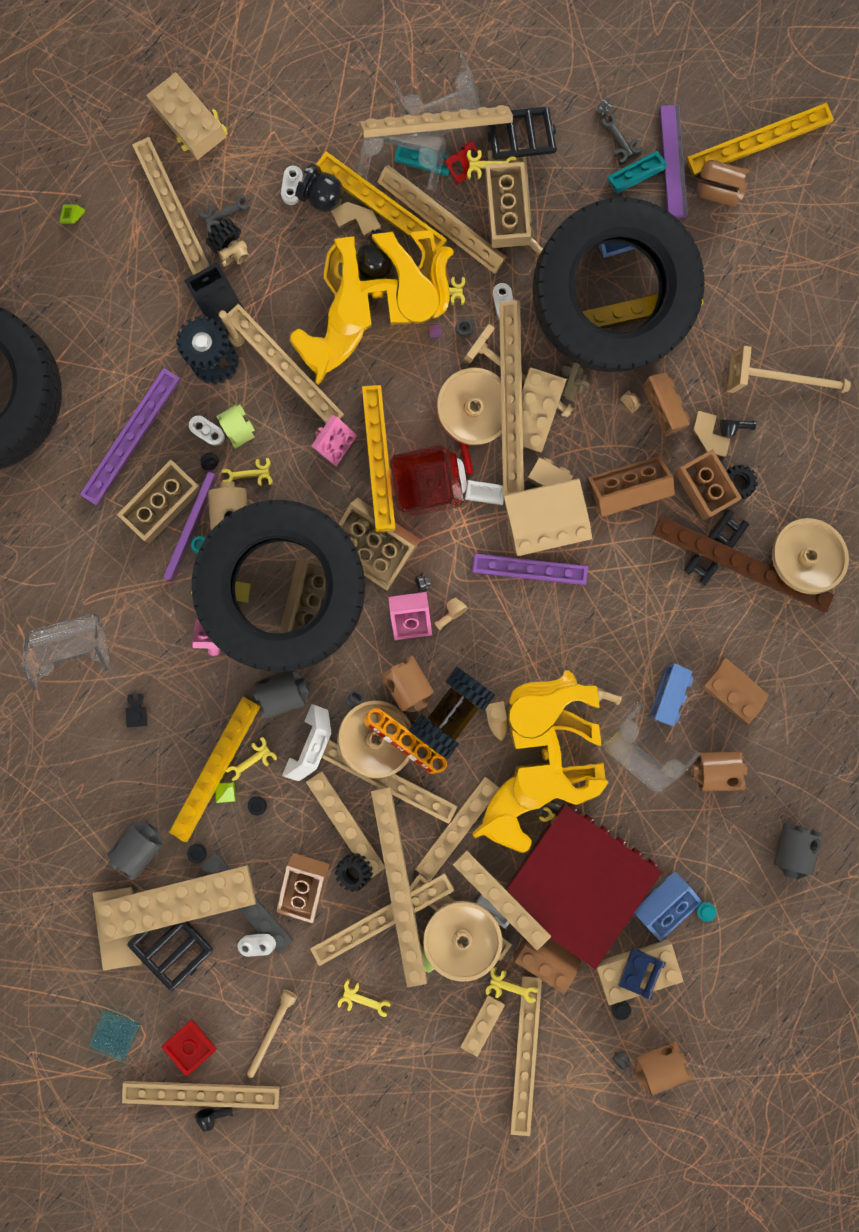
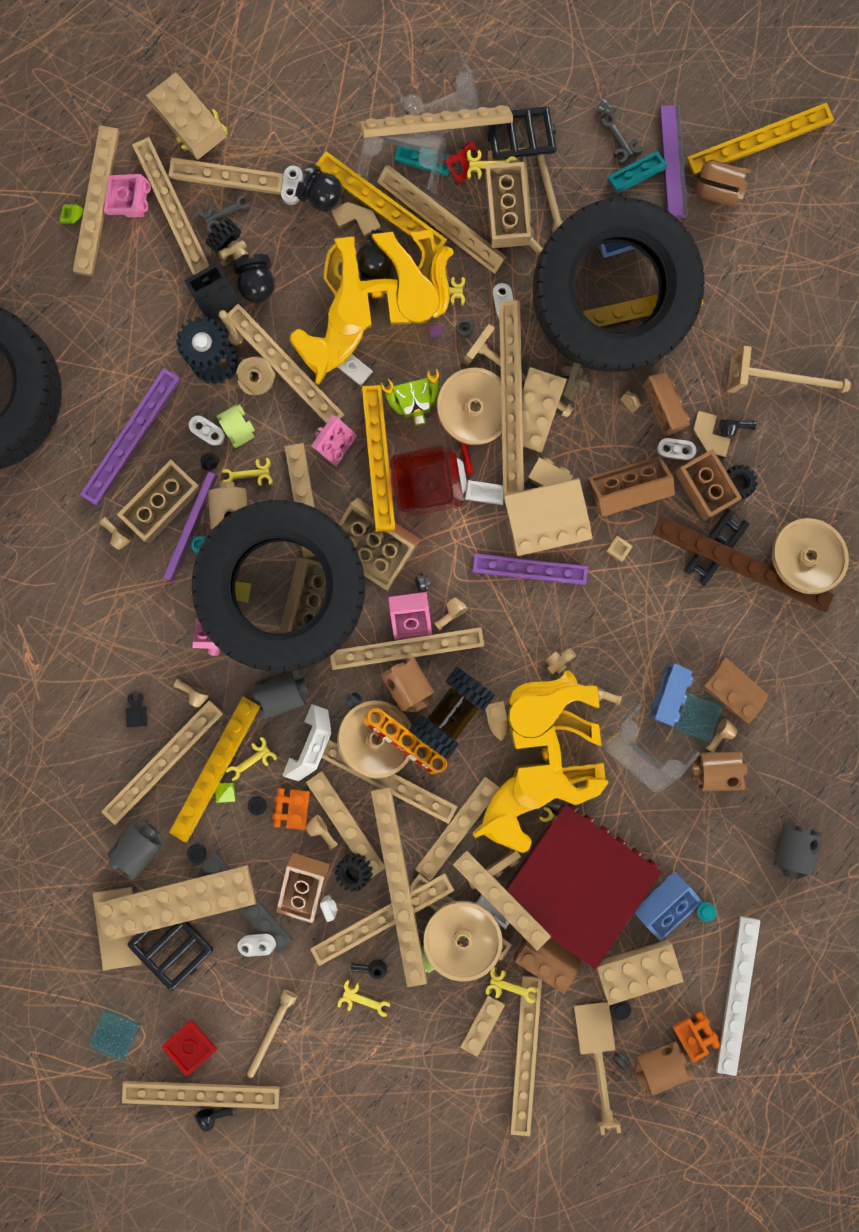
clear windscreen [21,614,110,690] -> none
dark blue plate [618,948,666,1000] -> none
none -> tan plate [73,125,120,277]
none -> tan bar [100,517,132,550]
none -> tan plate [101,700,224,825]
none -> bright pink plate [104,174,151,217]
none -> tan plate [168,158,284,195]
none -> tan bar [174,679,209,708]
none -> black tile [233,254,275,304]
none -> tan plate [237,356,276,395]
none -> orange plate [272,788,310,830]
none -> tan plate [285,443,316,559]
none -> tan bar [306,815,337,850]
none -> white plate [320,894,338,922]
none -> tan plate [330,627,484,670]
none -> white plate [337,354,373,387]
none -> black bar [350,959,387,980]
none -> lime torso [380,369,439,426]
none -> tan plate [468,850,521,889]
none -> tan piece [536,155,564,233]
none -> tan plate [545,648,577,674]
none -> tan piece [574,1002,621,1135]
none -> tan tile [606,536,633,562]
none -> white plate [657,438,696,461]
none -> orange plate [672,1011,720,1063]
none -> clear light blue tile [673,693,723,742]
none -> tan bar [706,718,738,752]
none -> white plate [715,916,760,1076]

